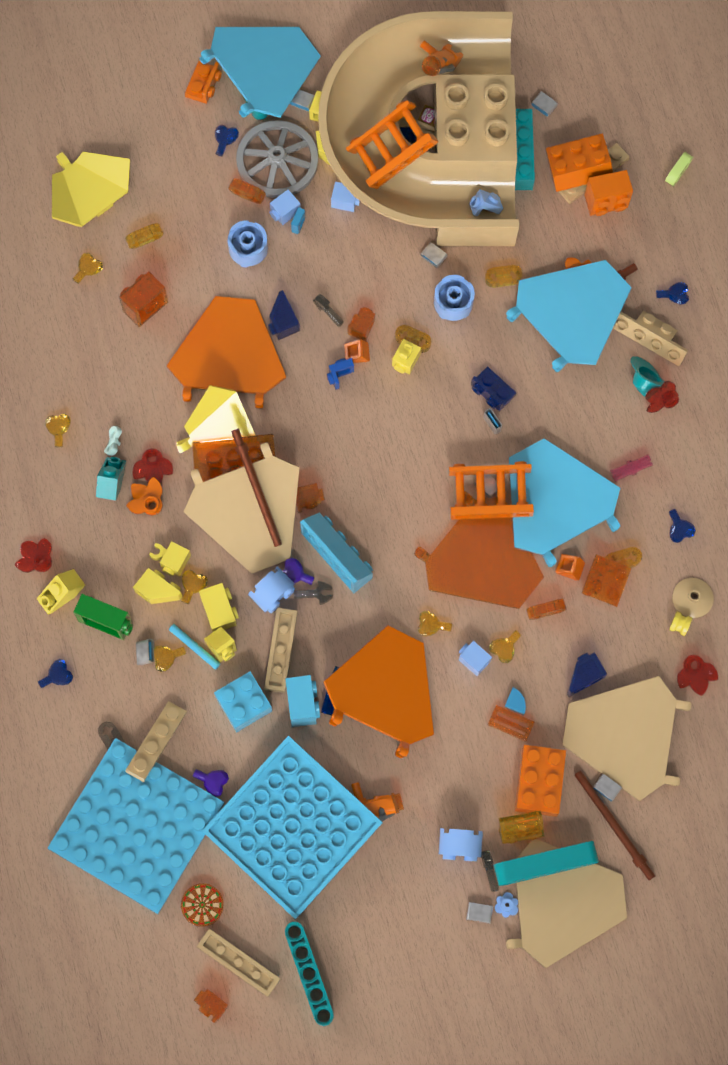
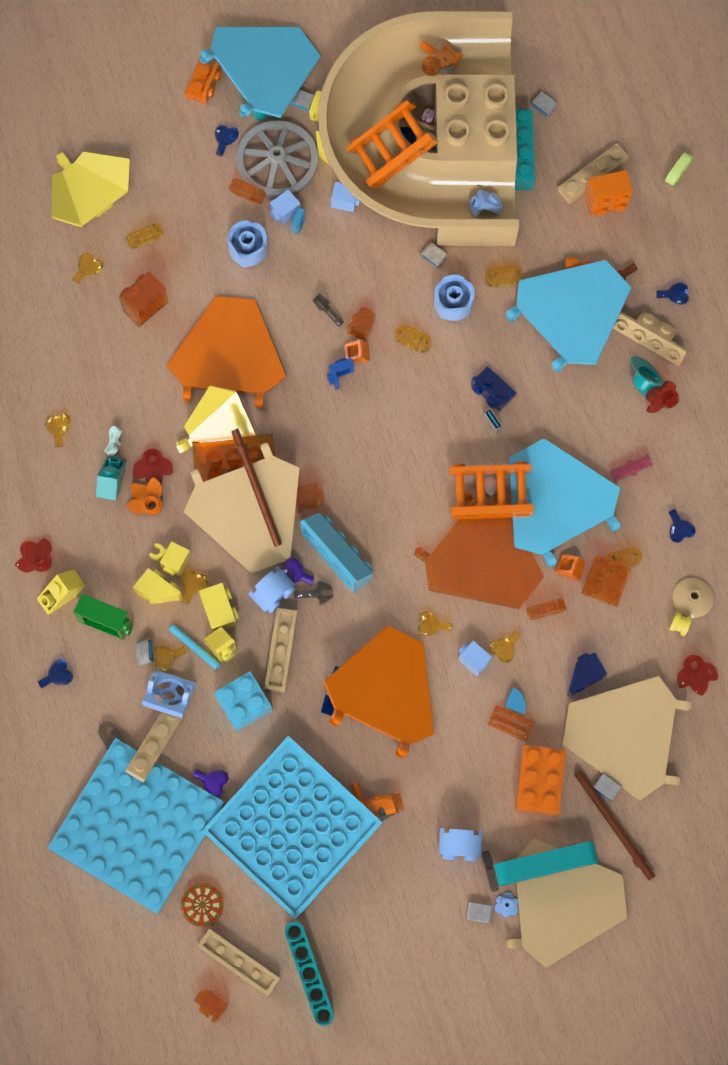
clear blue slope [268,290,300,340] -> none
medium azure brick [285,675,320,727] -> none
light yellow brick [392,339,421,375] -> none
clear yellow bracket [498,811,545,844] -> none
orange brick [546,133,613,192] -> none
none -> light blue piece [142,670,196,718]

